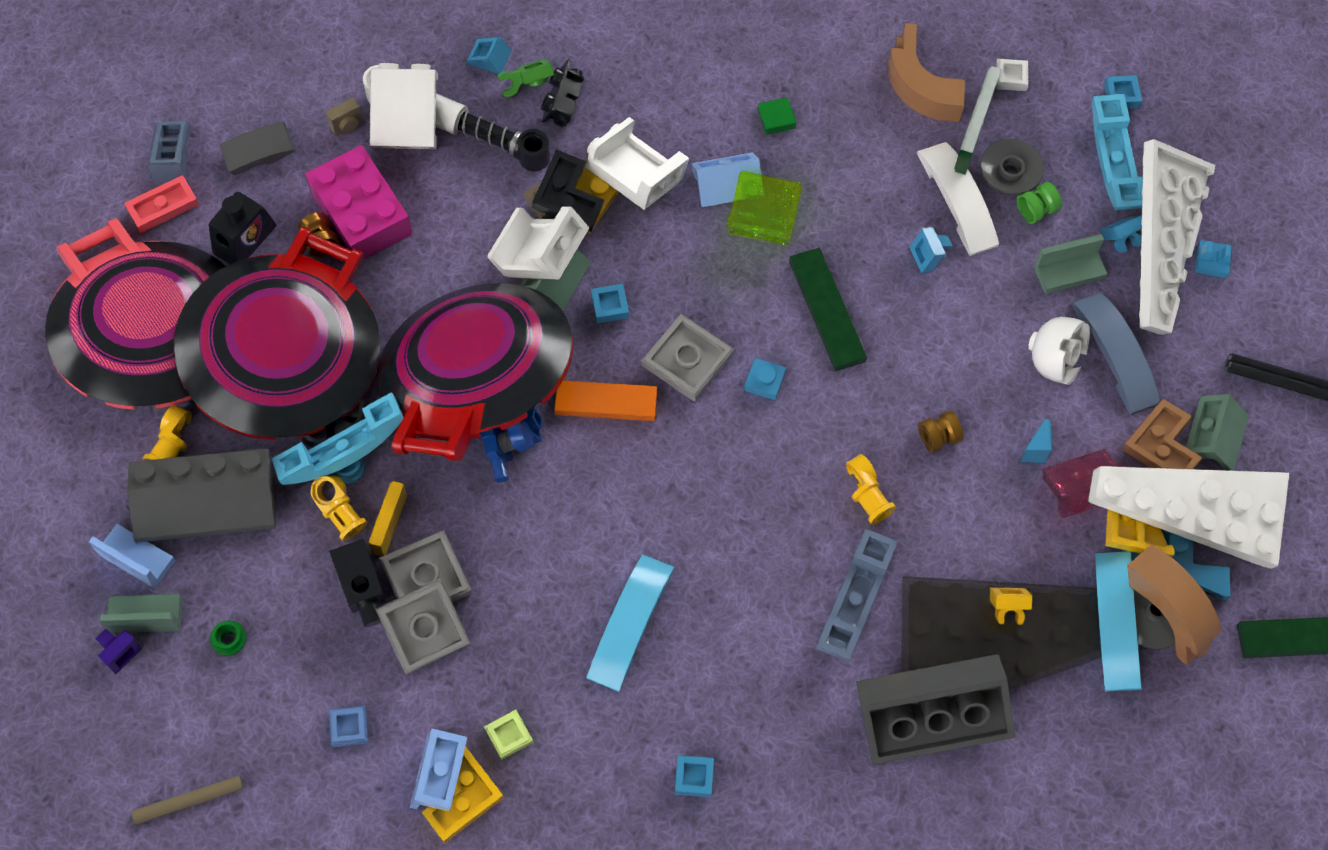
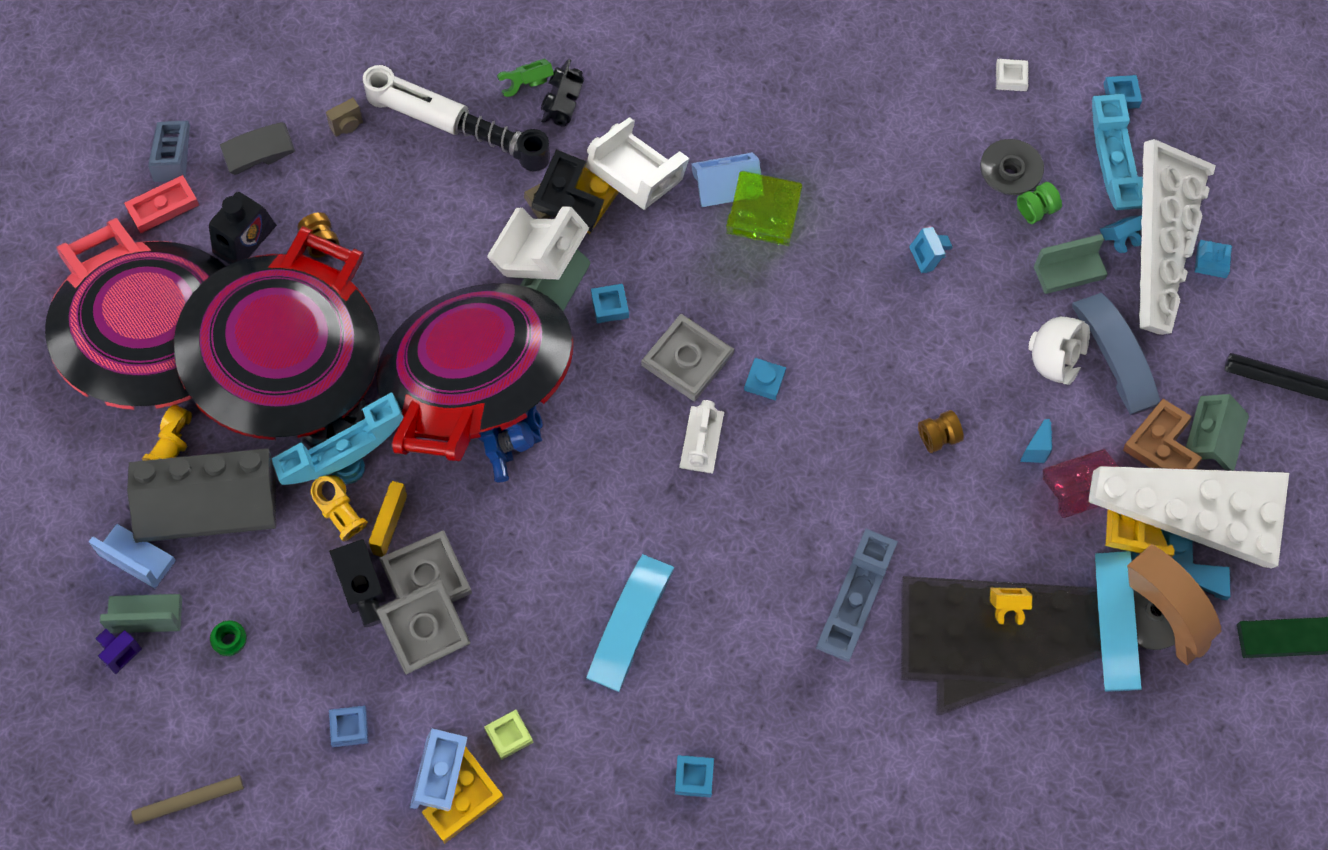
dark pink brick [305,145,412,260] -> none
white panel [370,63,438,150] -> none
dark azure slope [466,37,511,74] -> none
orange tile [554,380,657,421] -> none
green tile [757,97,797,135] -> none
dark green tile [789,247,867,372] -> none
yellow connector [846,454,896,525] -> none
dark grey slope [856,654,1016,765] -> none
medium nougat arch [888,23,965,122] -> none
white slope [917,142,999,256] -> none
tile [954,66,1001,175] -> none
none -> white hinge [679,400,724,474]

